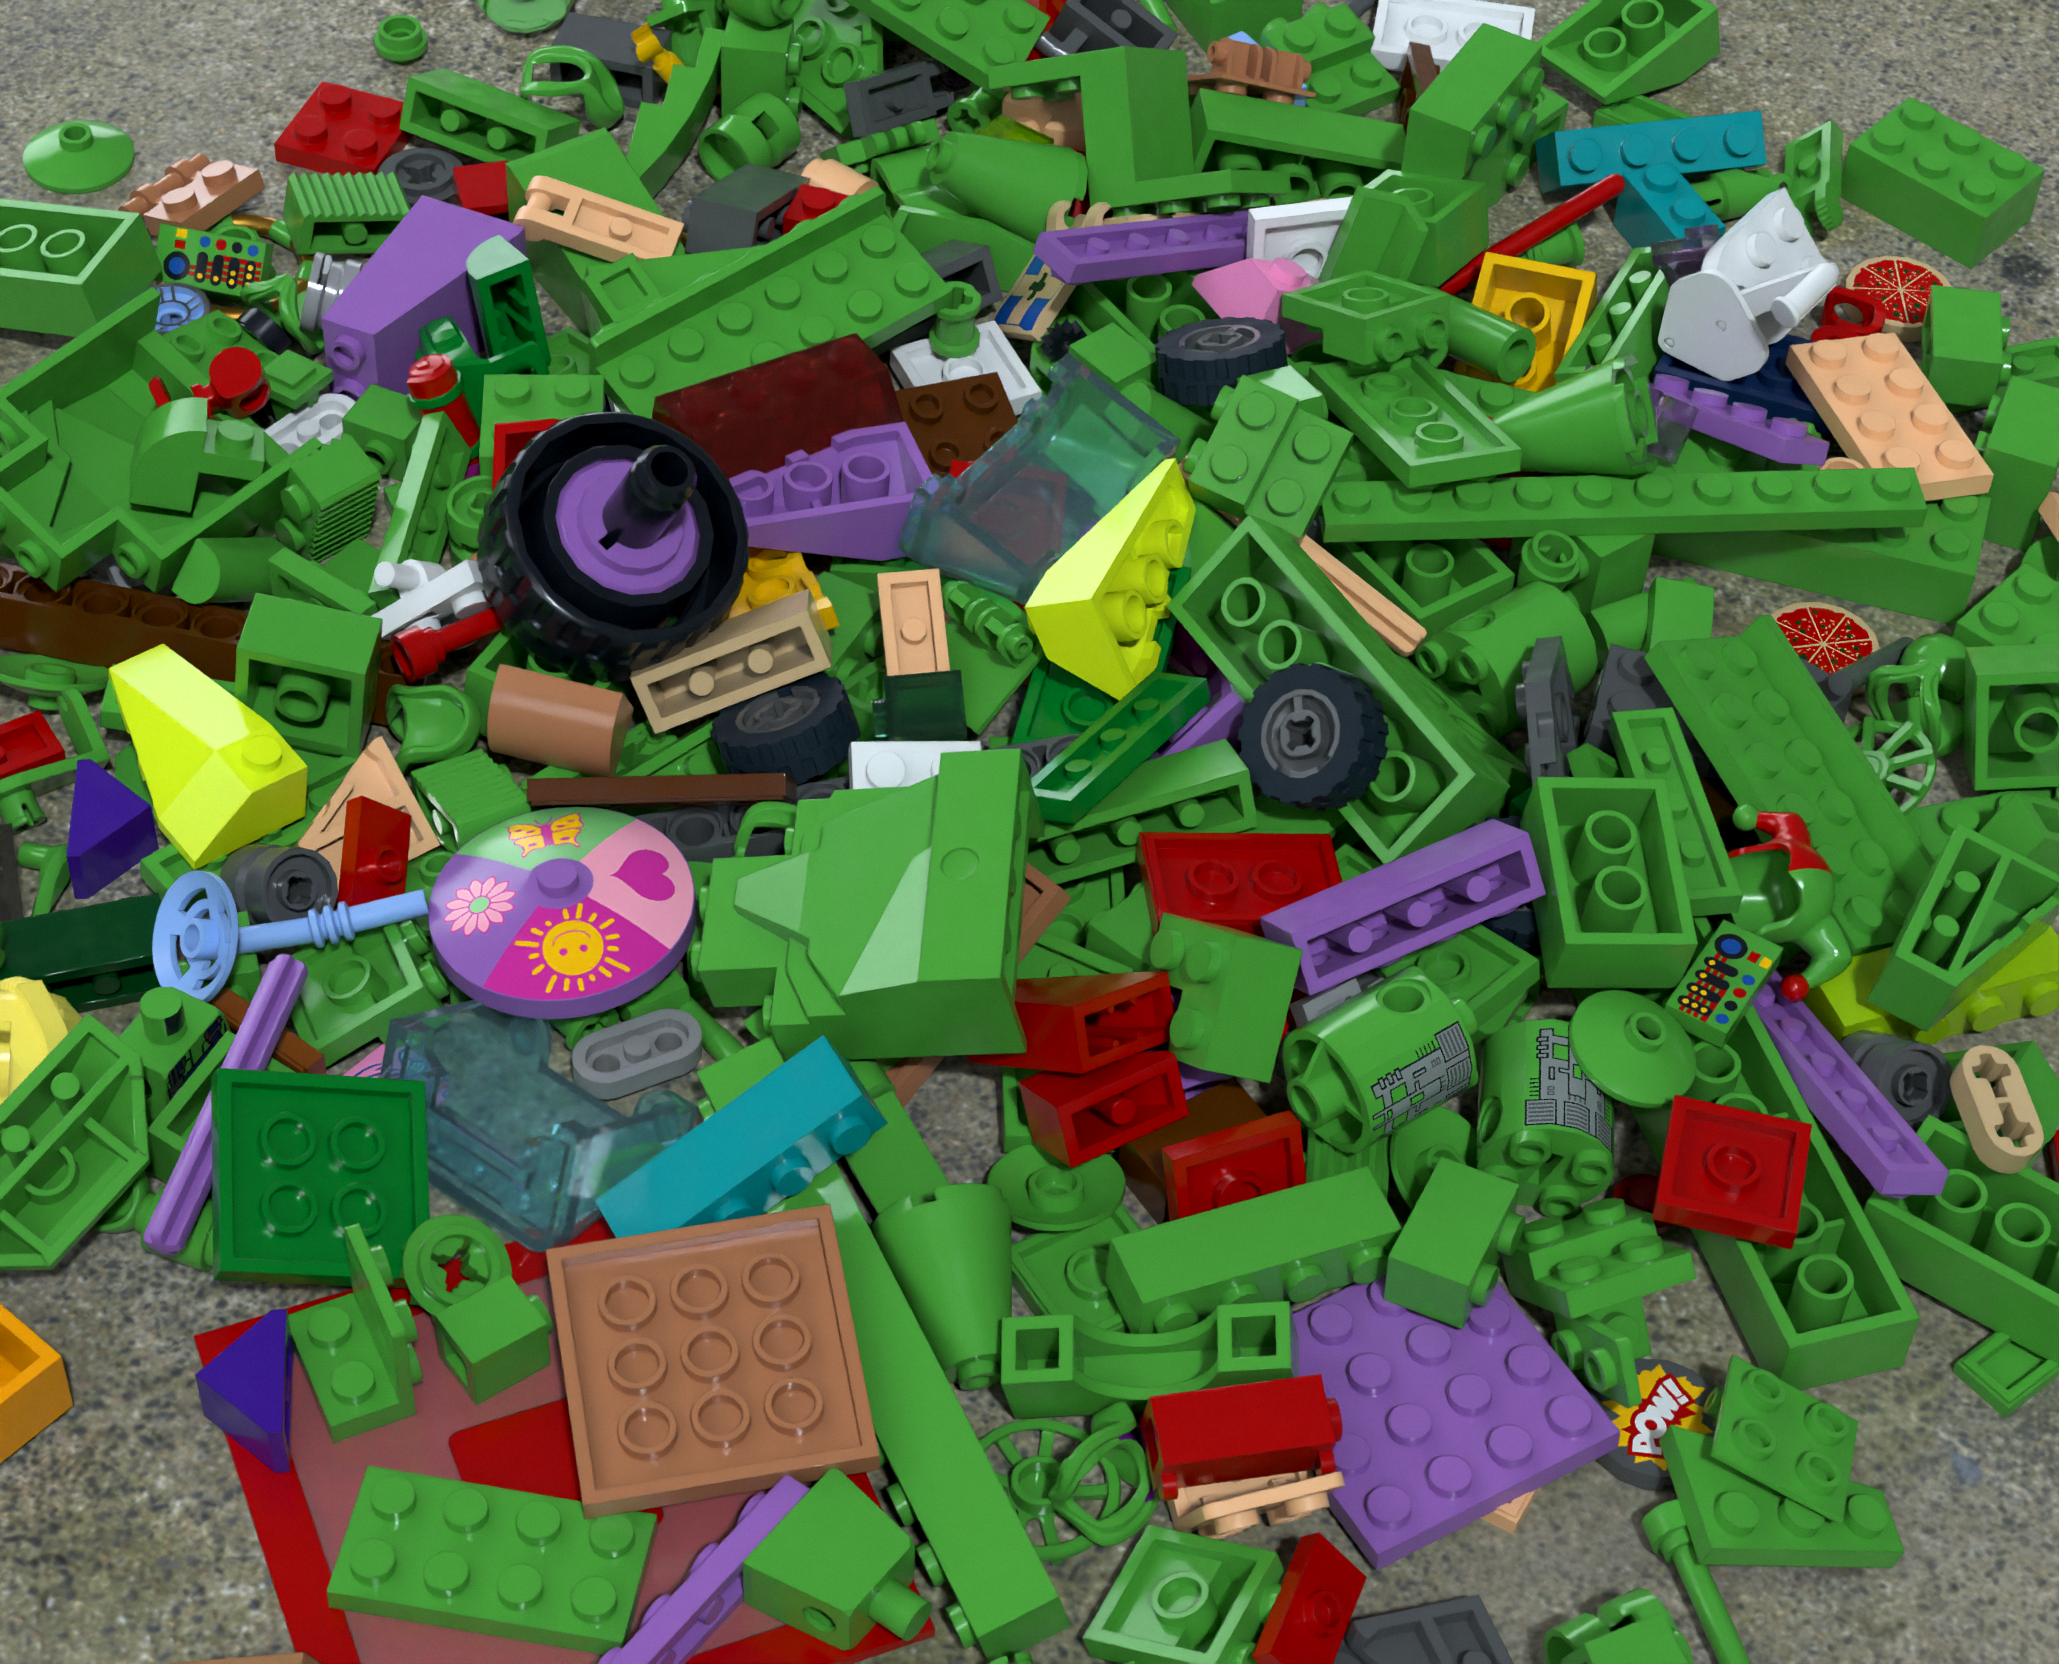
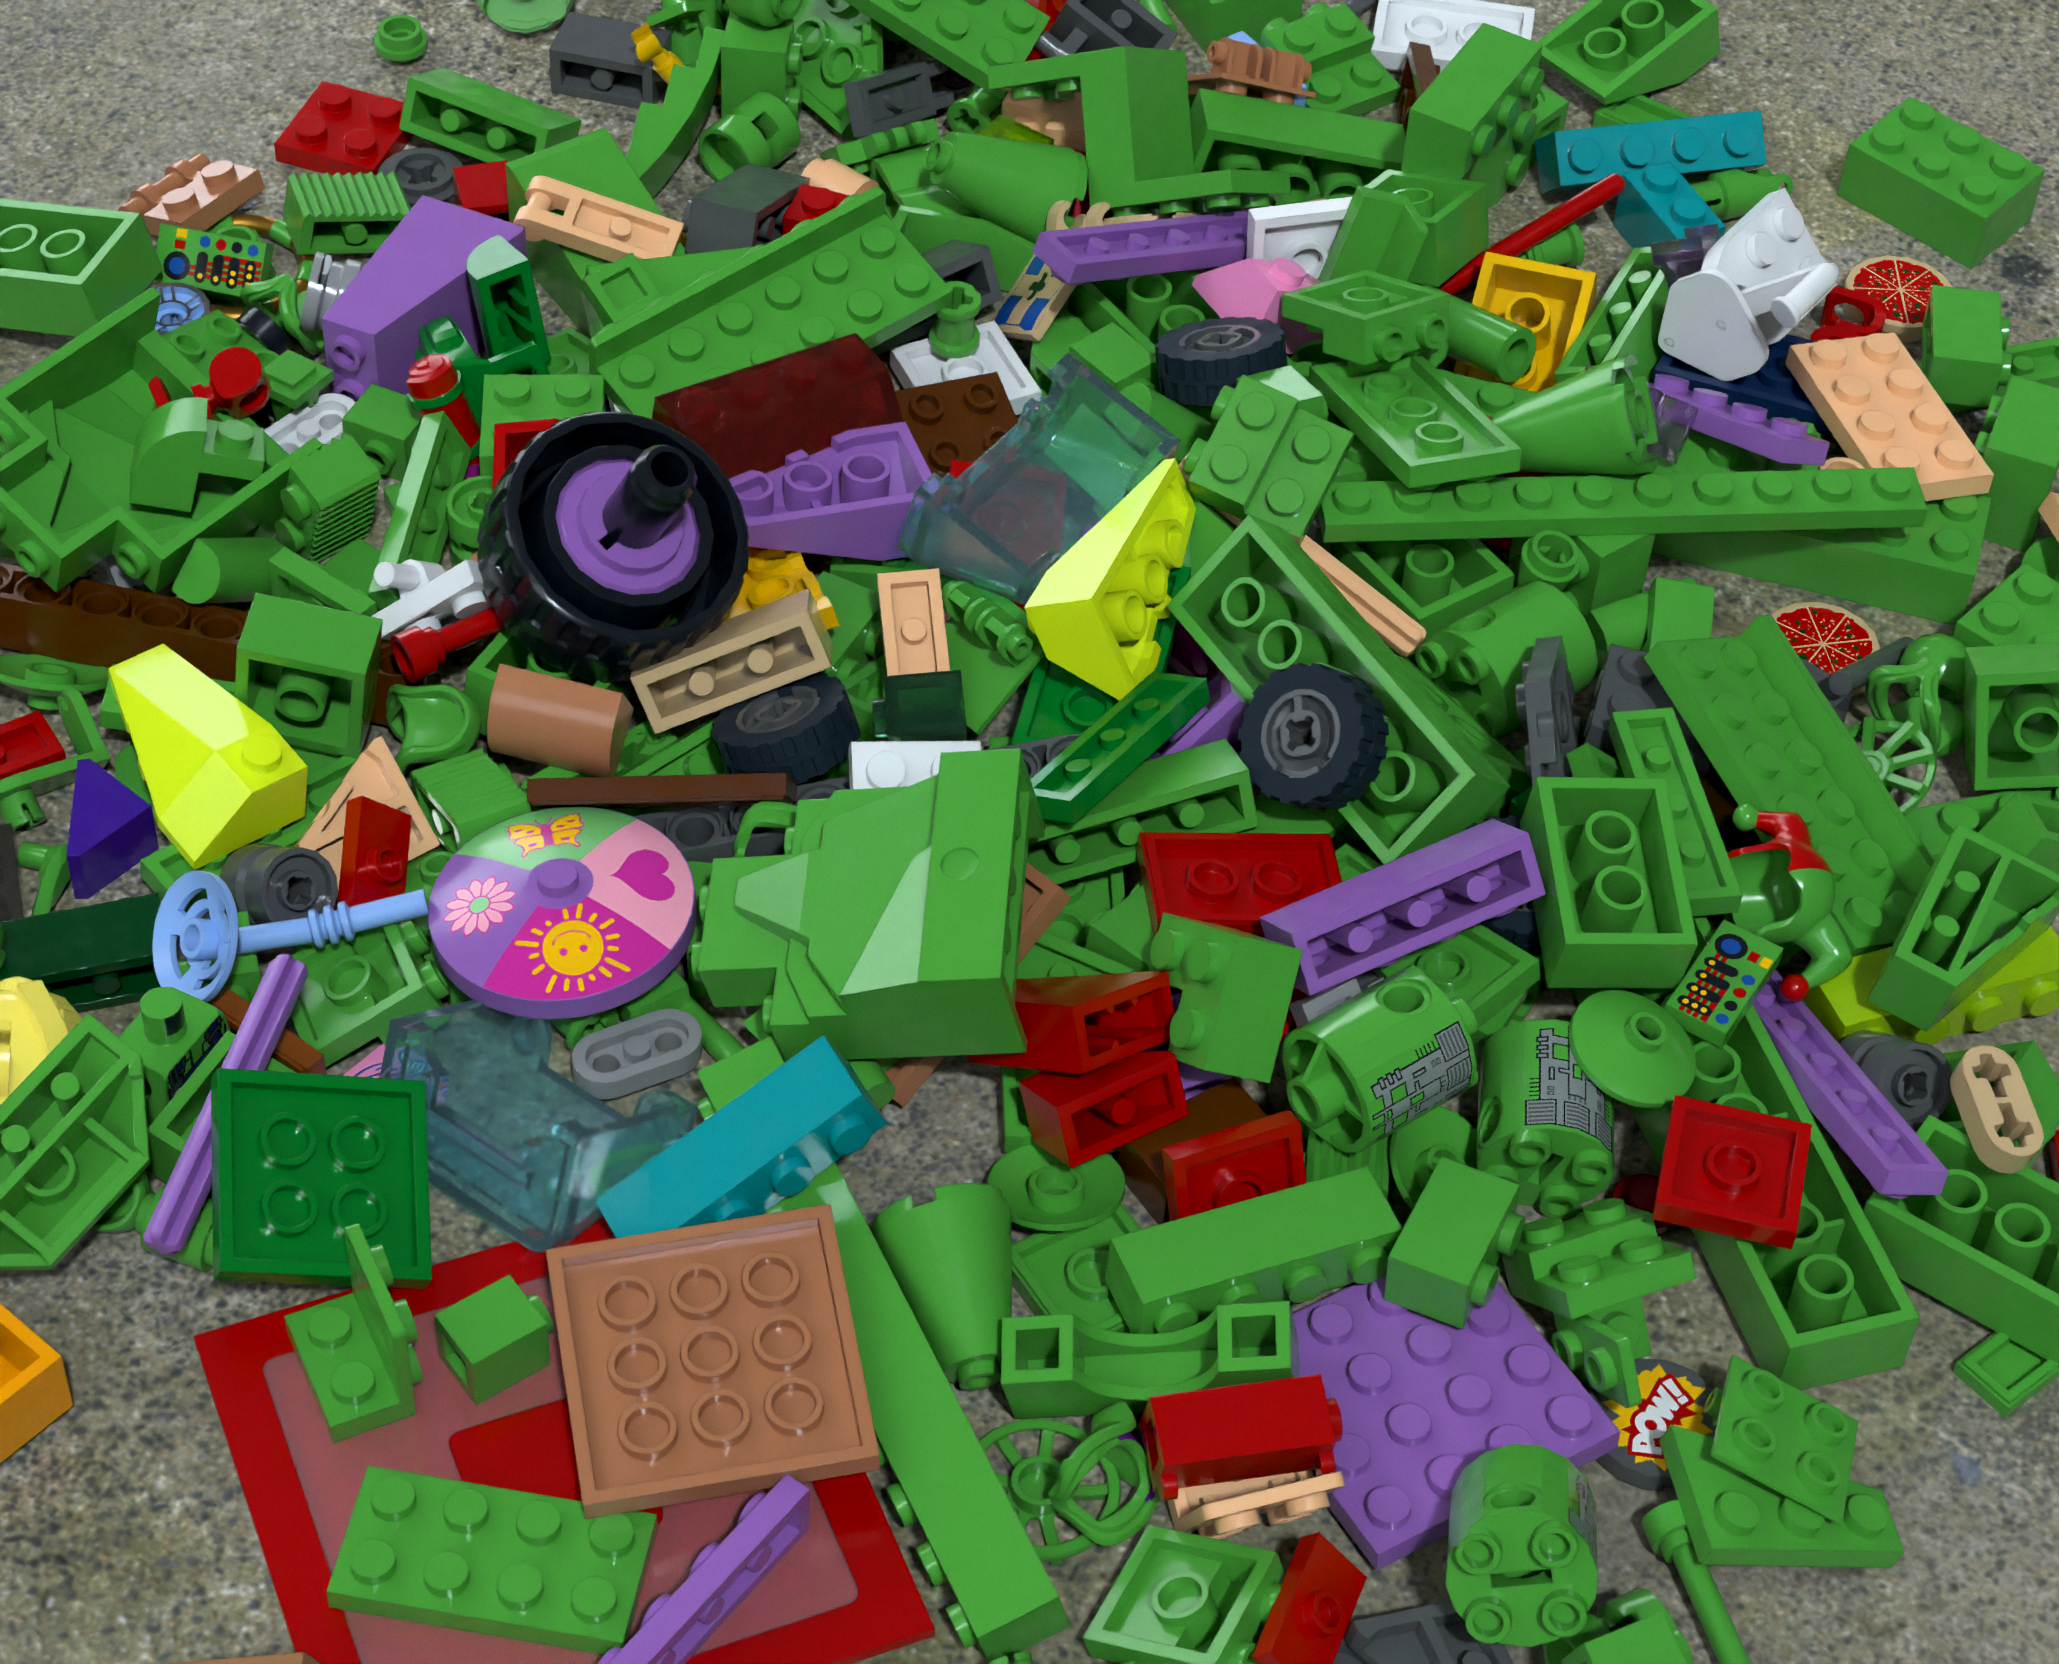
bright green dish [23,120,135,194] -> none
dark purple slope [195,1309,294,1473] -> none
bright green gear [398,1214,512,1323] -> none
bright green piece [519,45,625,129] -> none
bright green torso [743,1468,932,1651] -> none
bright green hinge [843,1090,950,1215] -> none
black piece [1040,318,1087,364] -> none
bright green hinge [1784,120,1843,238] -> none
none -> bright green cylinder [1446,1444,1598,1647]

